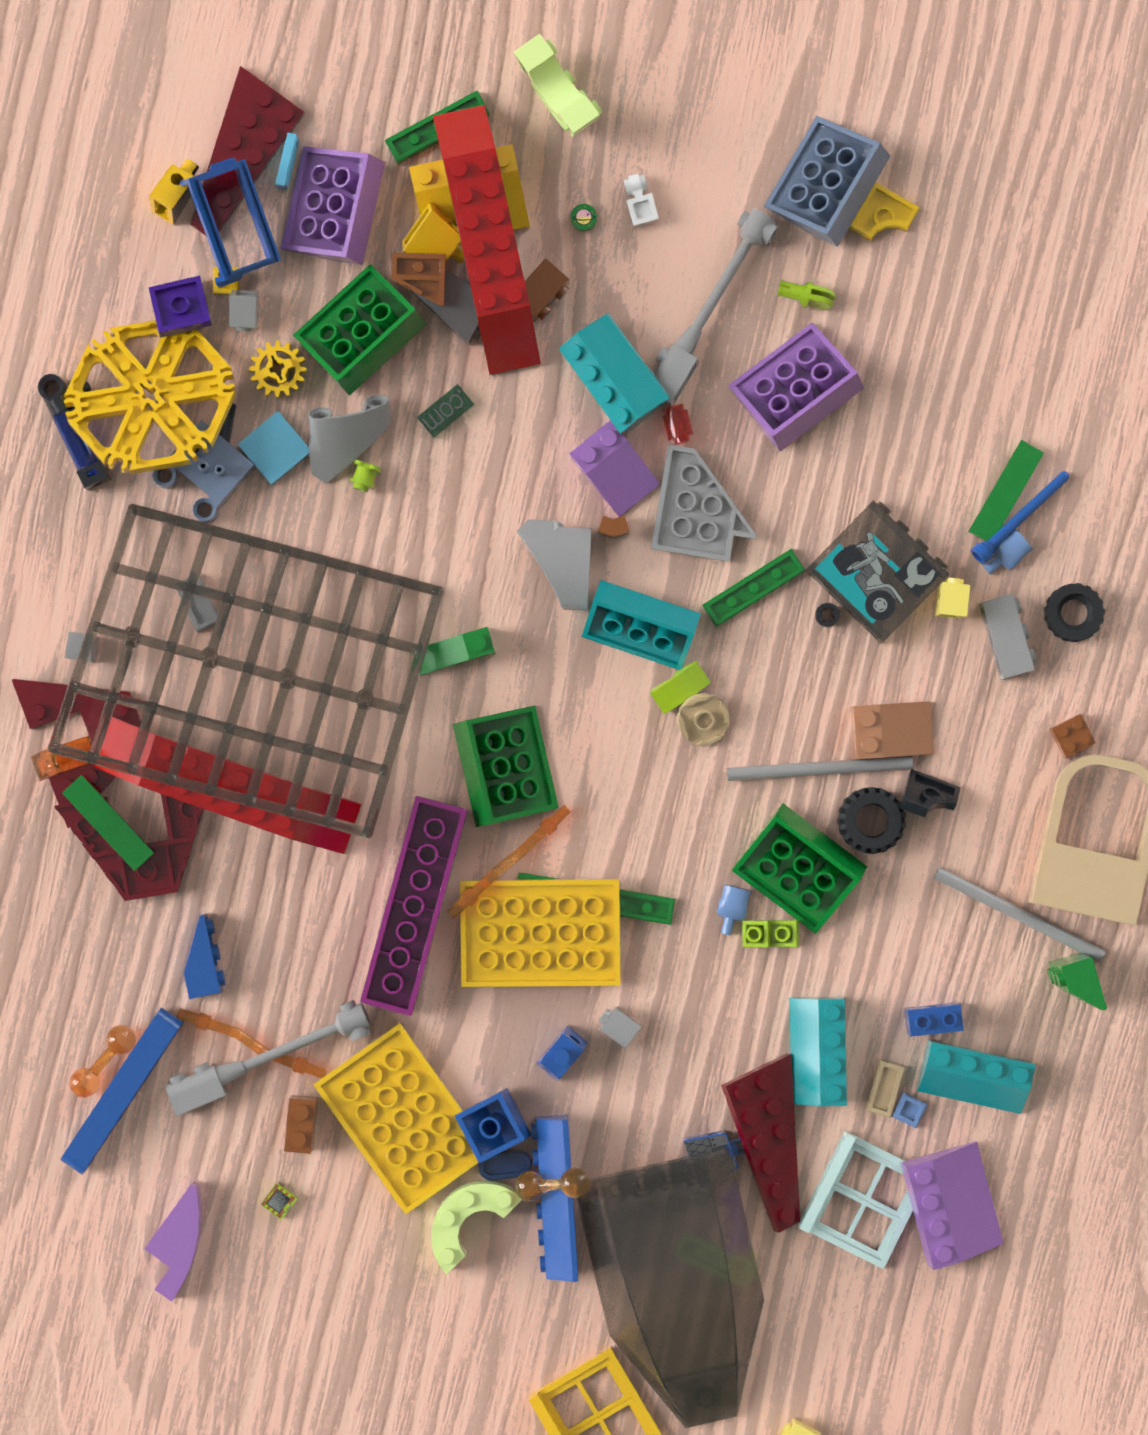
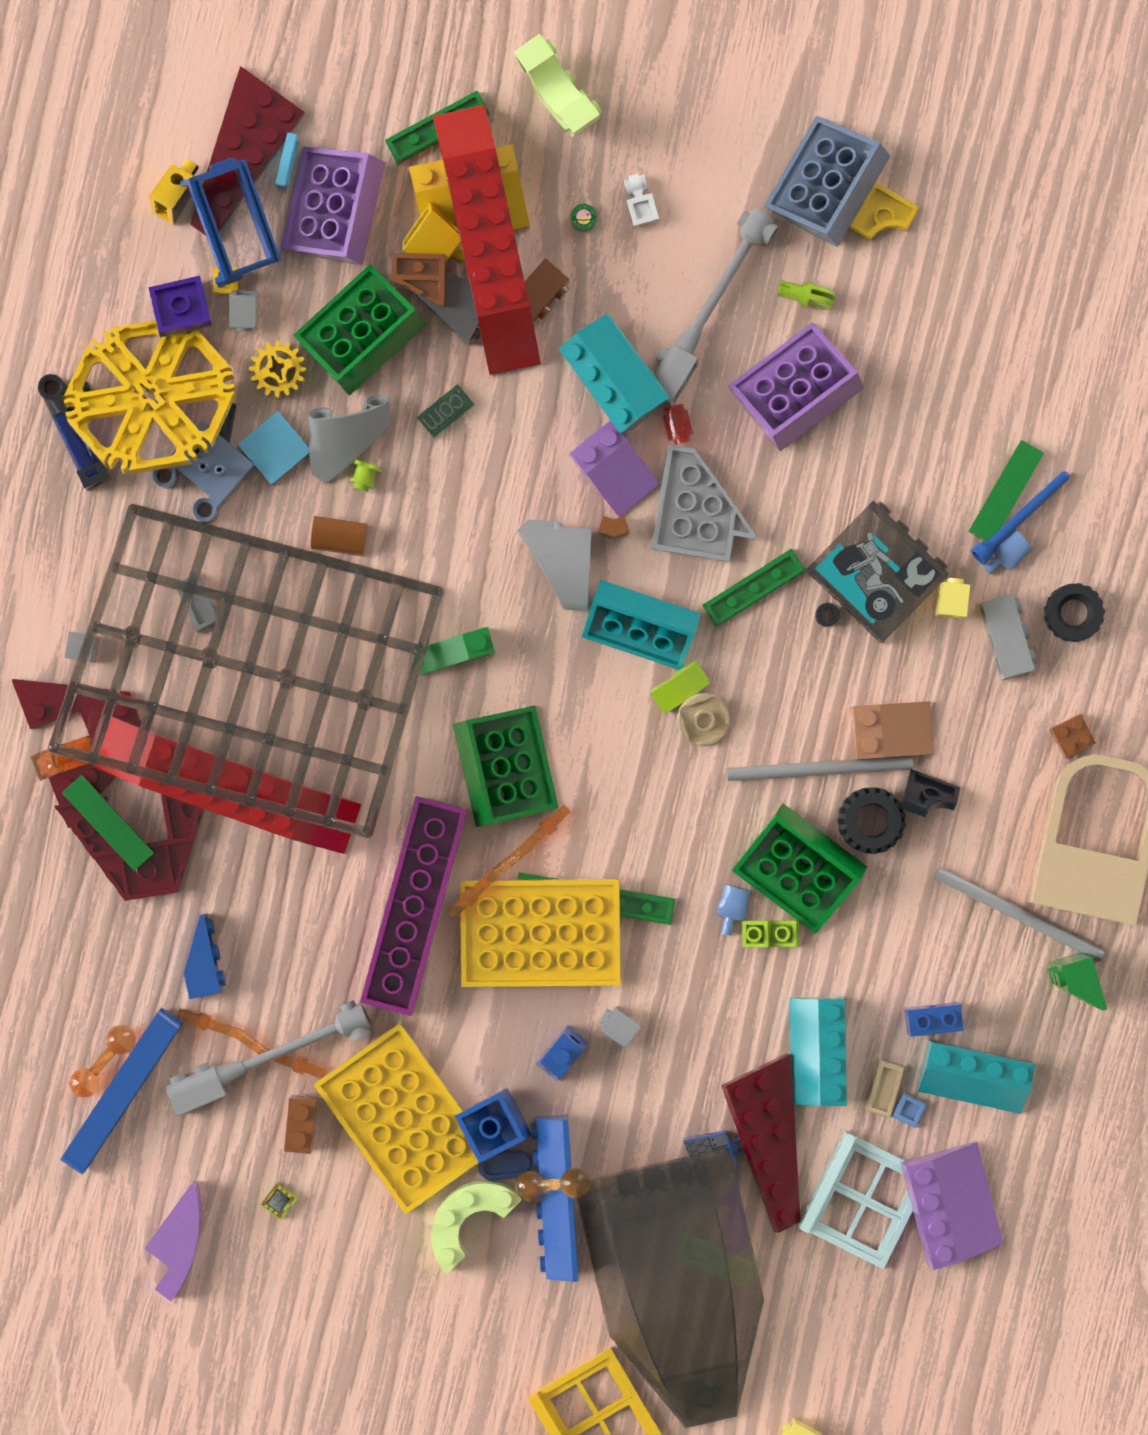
none -> dark orange brick [311,516,368,557]

